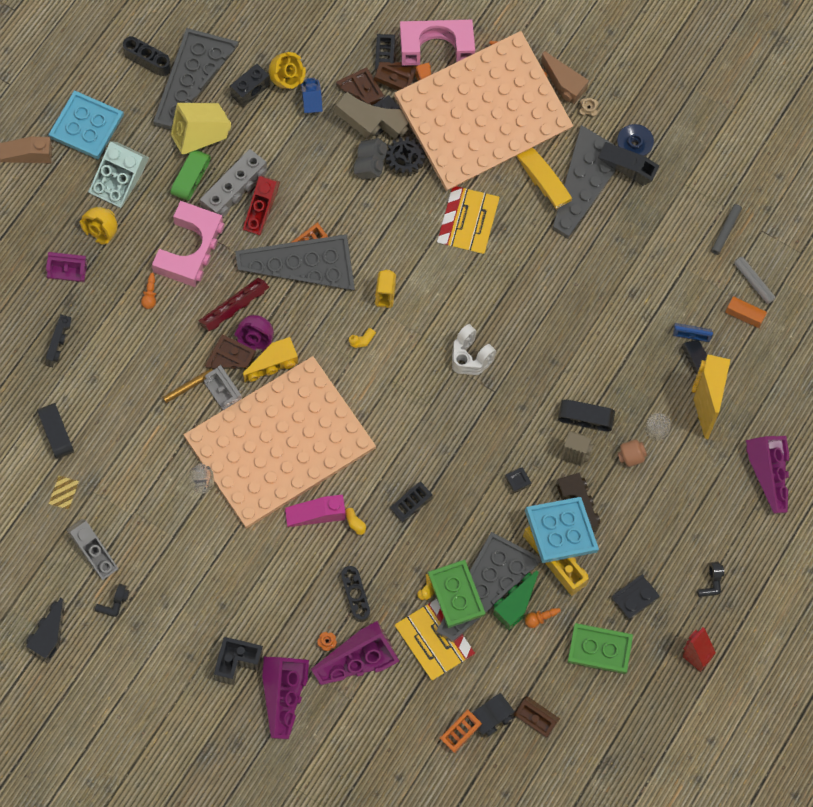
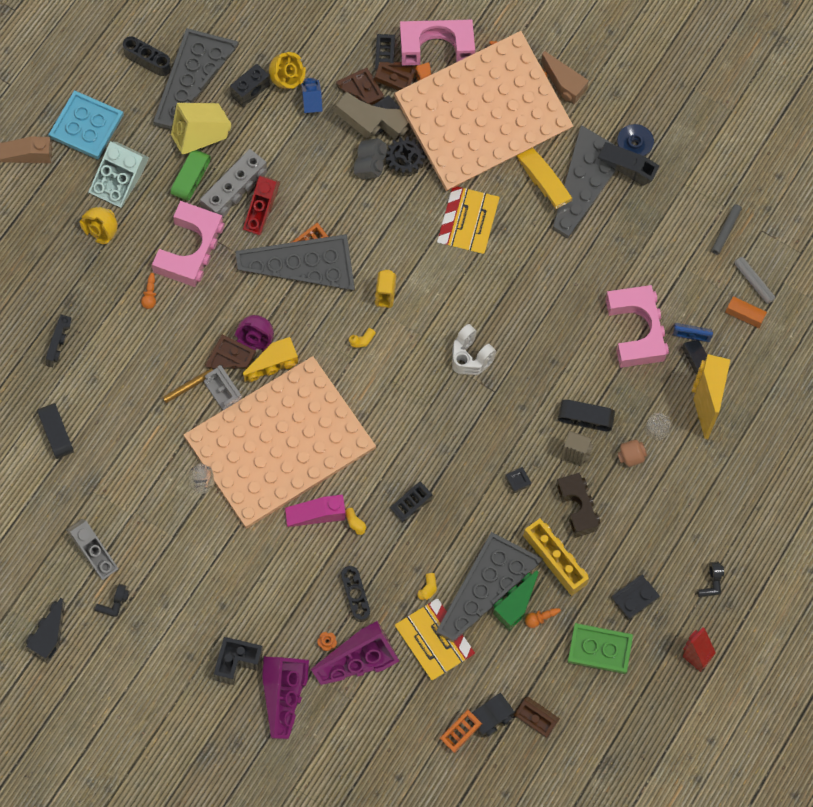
magenta hinge [46,252,88,282] -> none
clear yellow sticker [49,476,79,509] -> none
dark red plate [198,278,269,331] -> none
bright green plate [428,560,486,628] -> none
medium azure plate [525,497,599,563] -> none
tan plate [579,98,598,116] -> none
magenta wedge [746,436,789,514] -> none
none -> bright pink arch [605,285,669,368]

